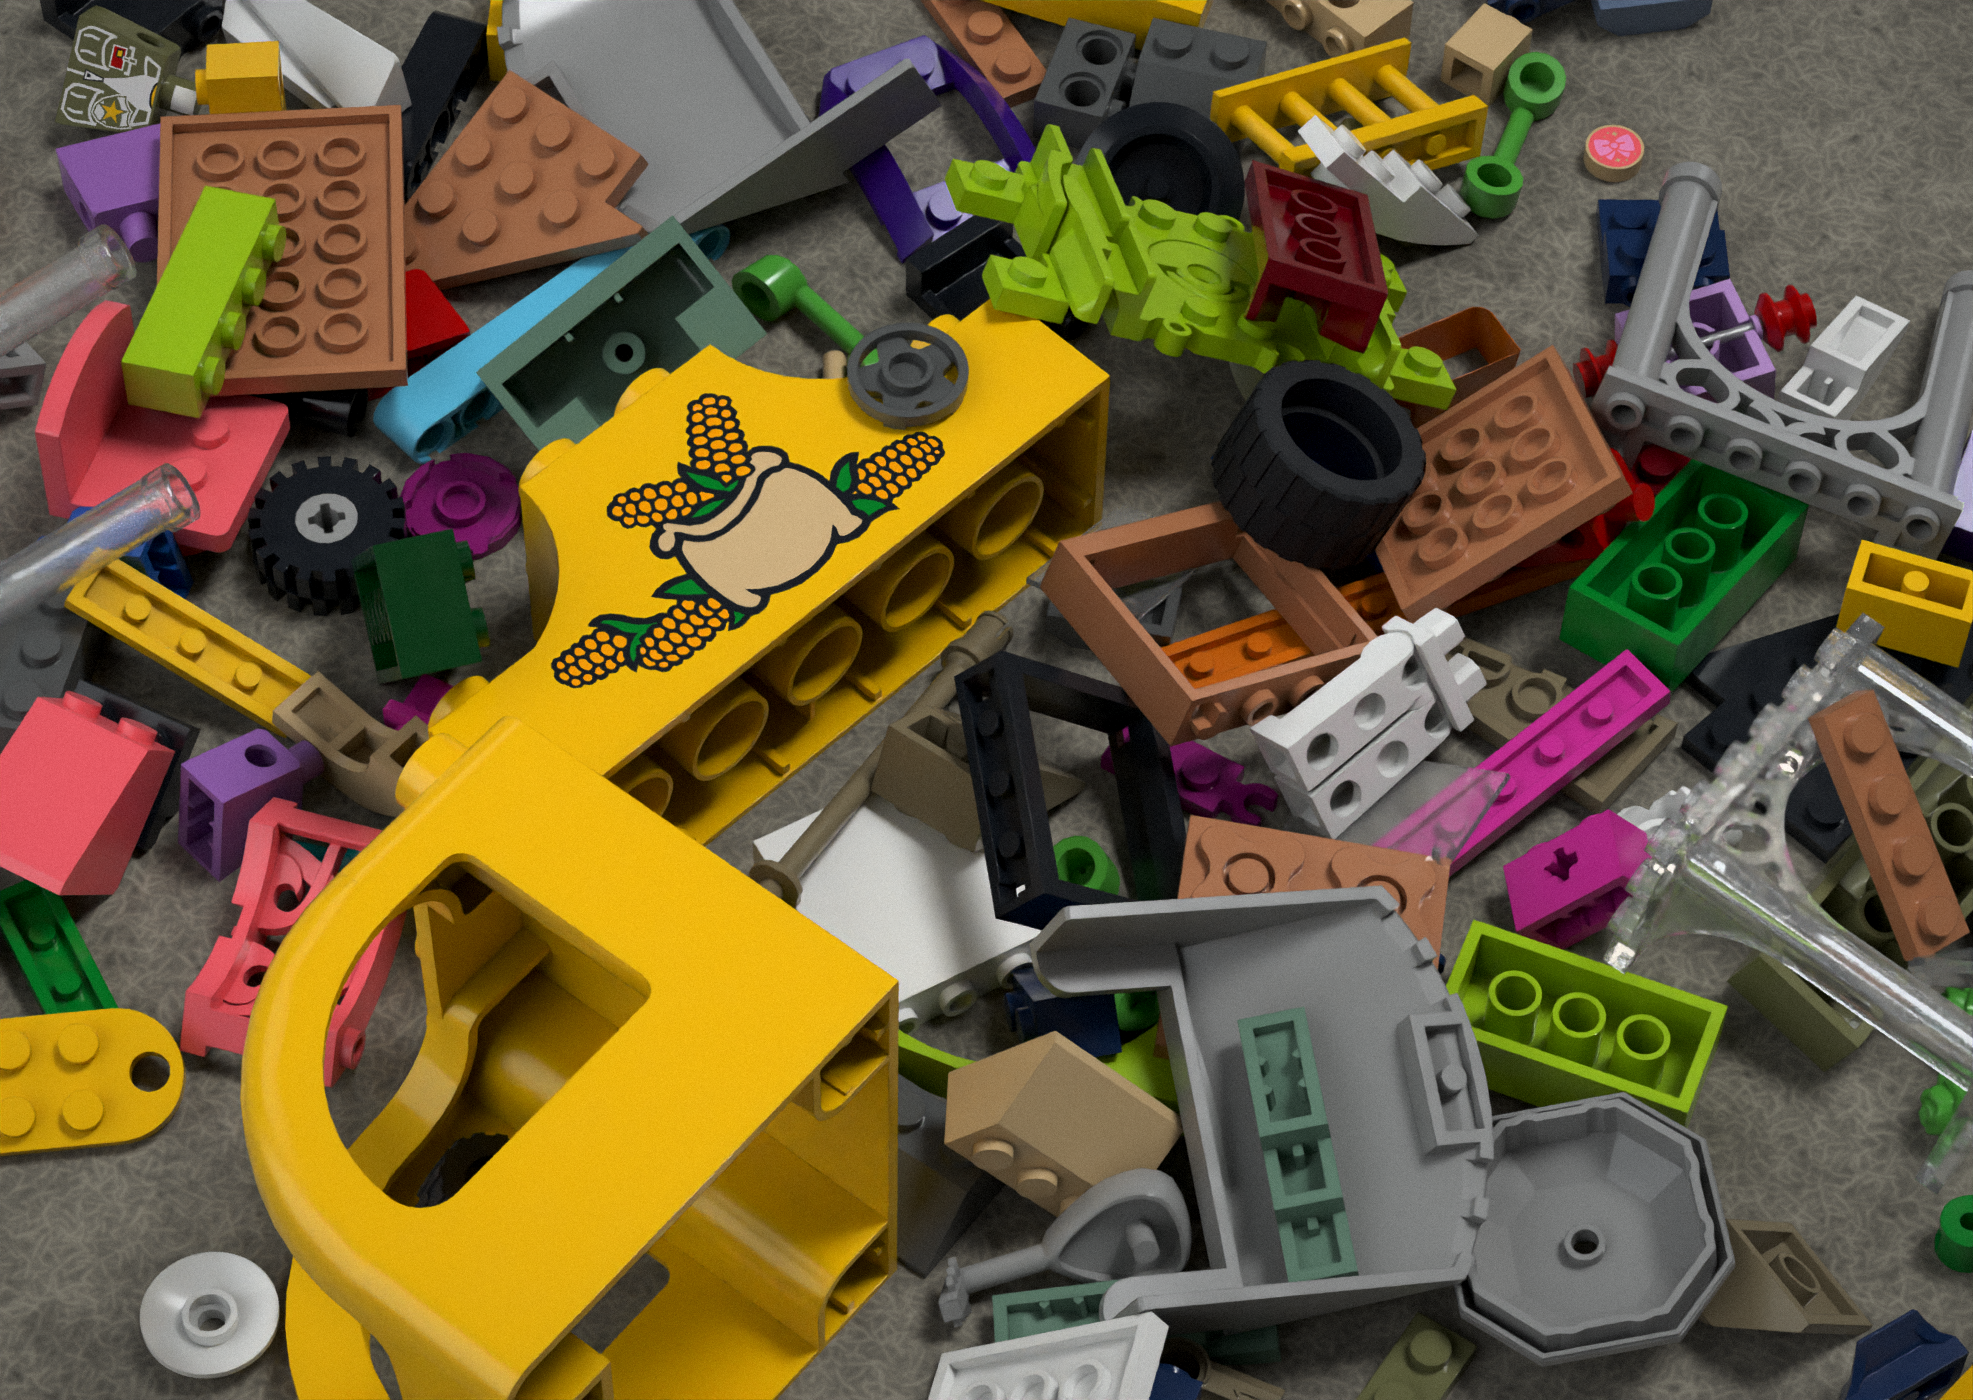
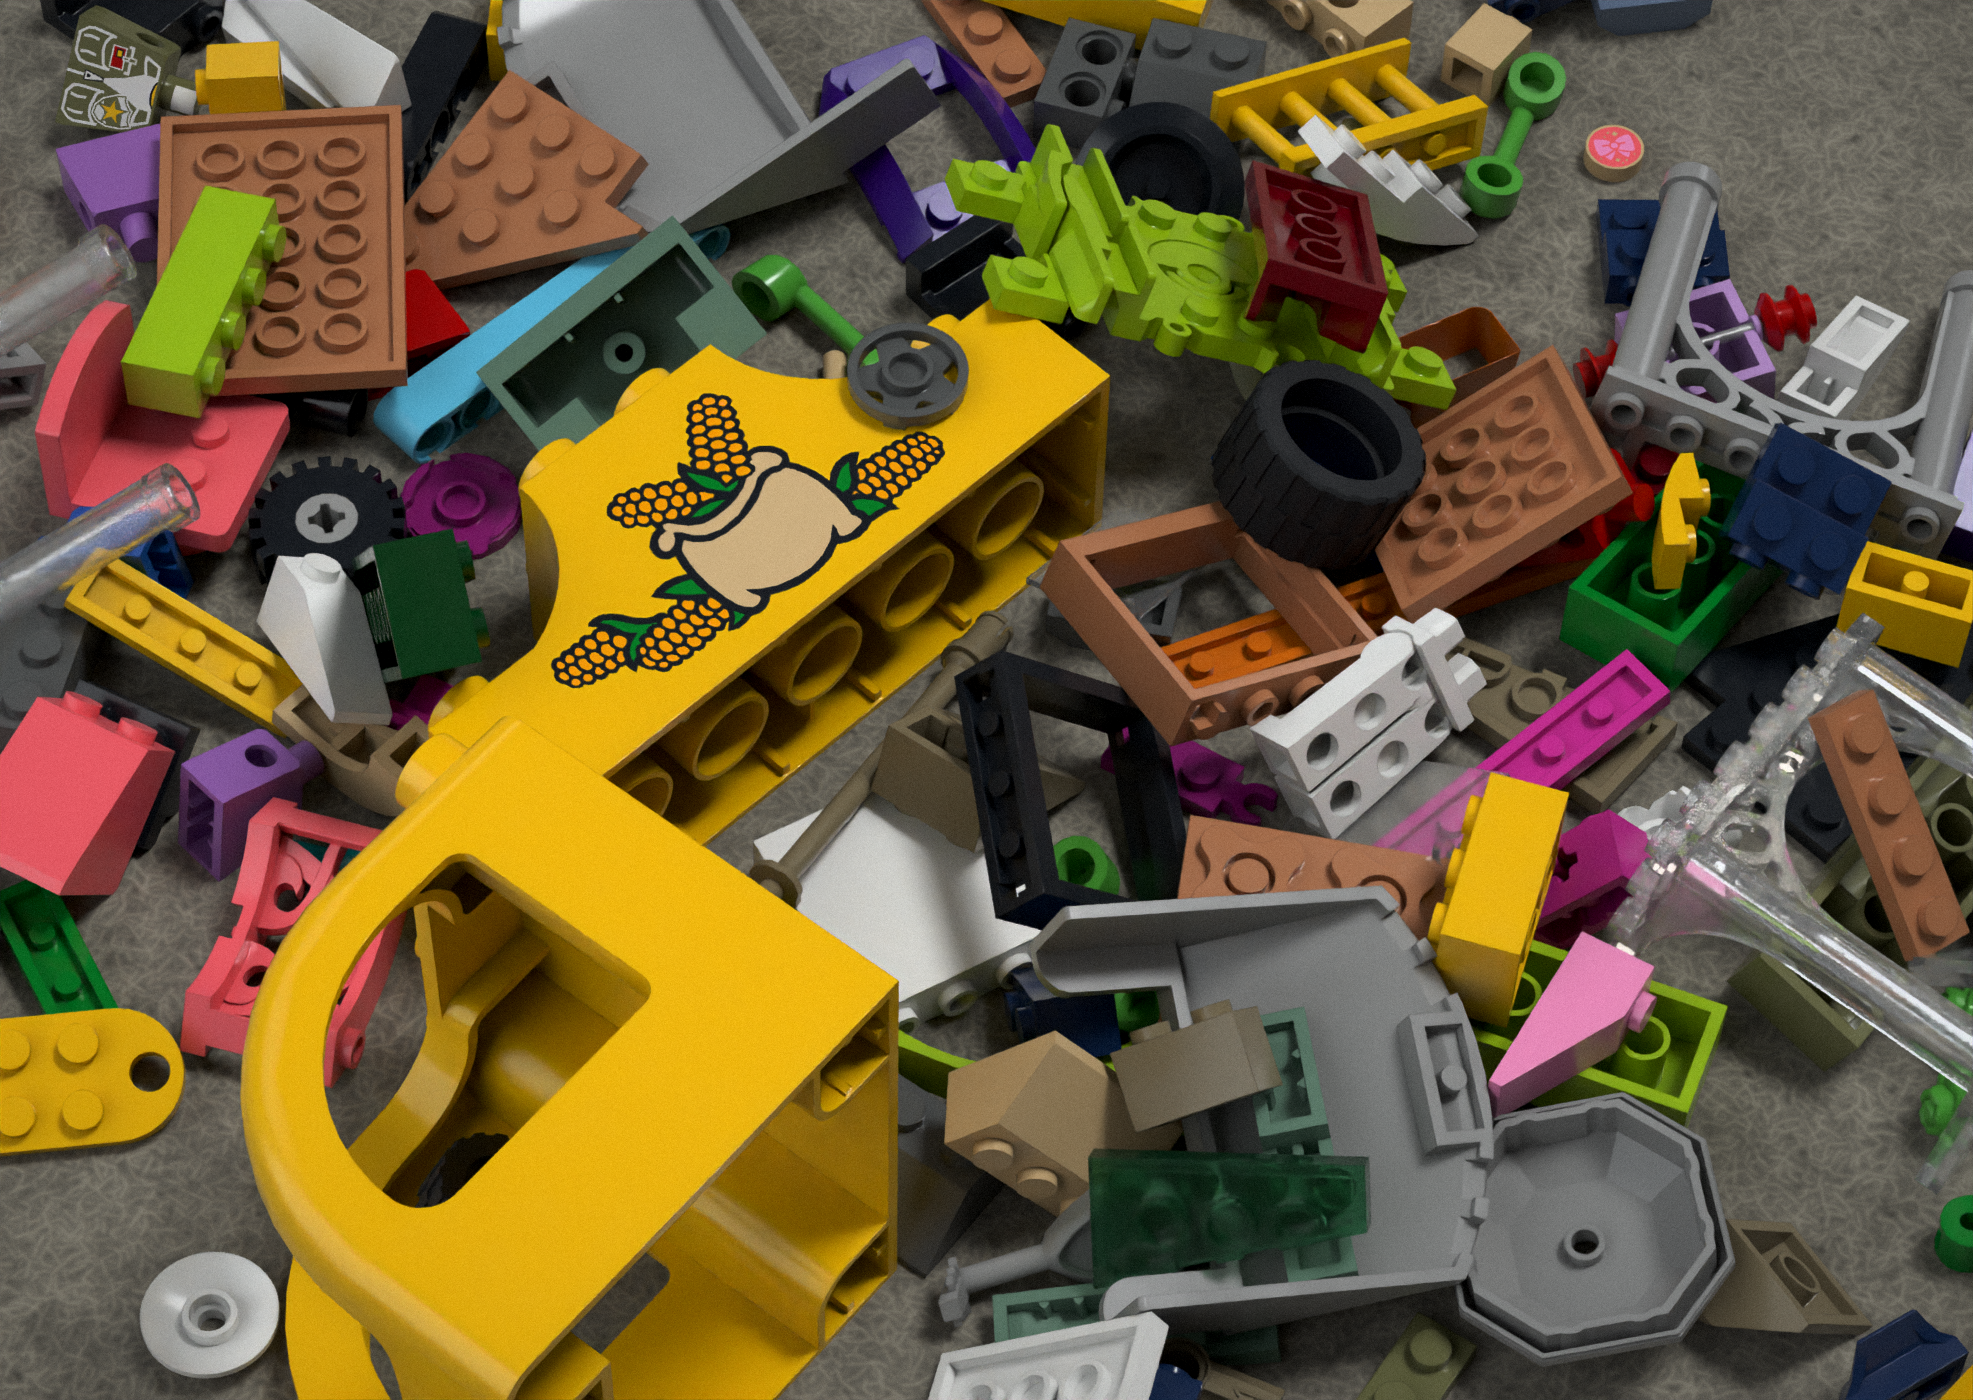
none -> white slope [256,553,393,725]
none -> clear green wing [1088,1148,1371,1289]
none -> dark tan brick [1110,999,1283,1133]
none -> yellow brick [1427,772,1569,1028]
none -> bright pink slope [1488,931,1657,1118]
none -> yellow slope [1652,453,1711,589]
none -> dark blue plate [1717,422,1892,600]

